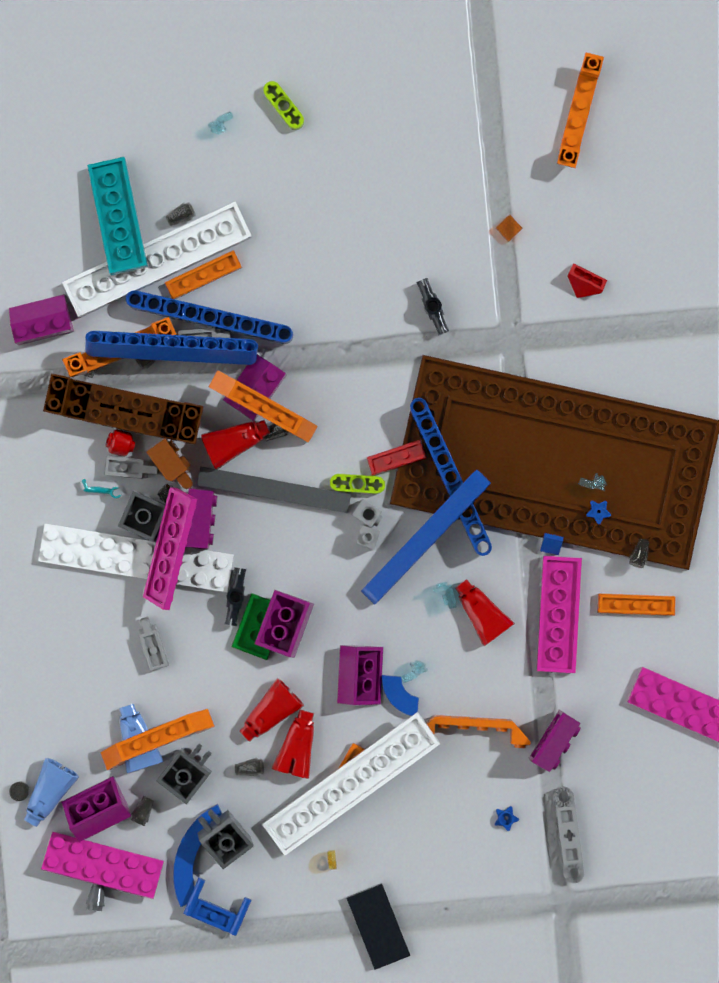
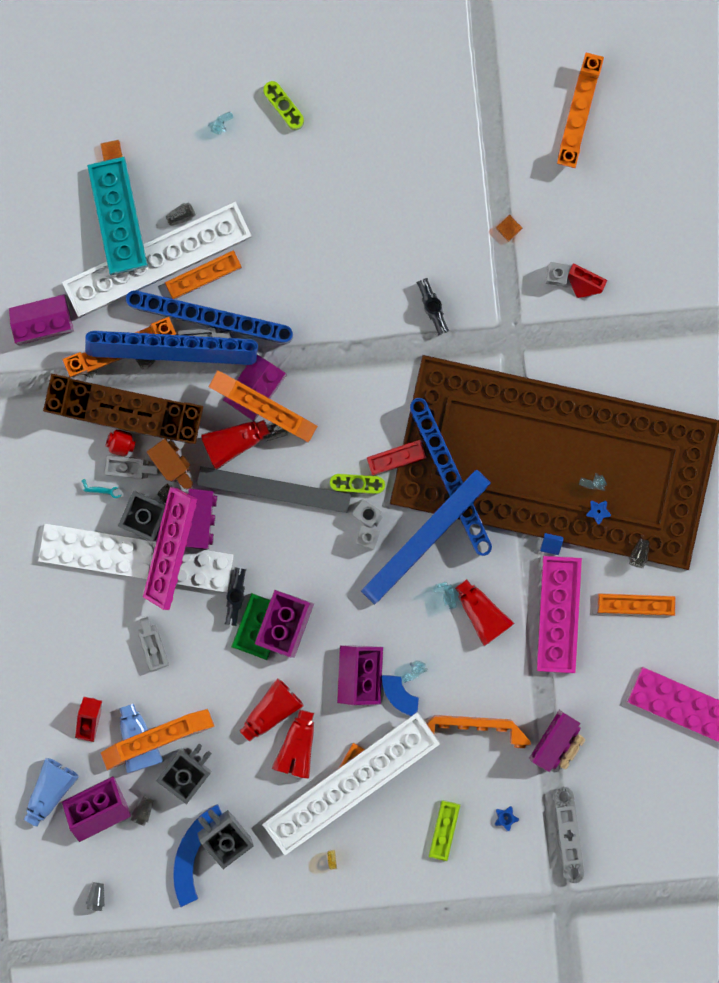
clear smoke tile [9,781,29,801] -> none
dark pink plate [41,832,164,899] -> none
blue plate [183,877,252,936] -> none
clear smoke cone [235,757,264,777] -> none
black tile [346,883,410,970] -> none
none -> red slope [75,697,102,742]
none -> clear orange tile [100,140,123,161]
none -> lime tile [429,800,460,861]
none -> light grey brick [546,262,570,287]
none -> tan axle [558,734,585,770]

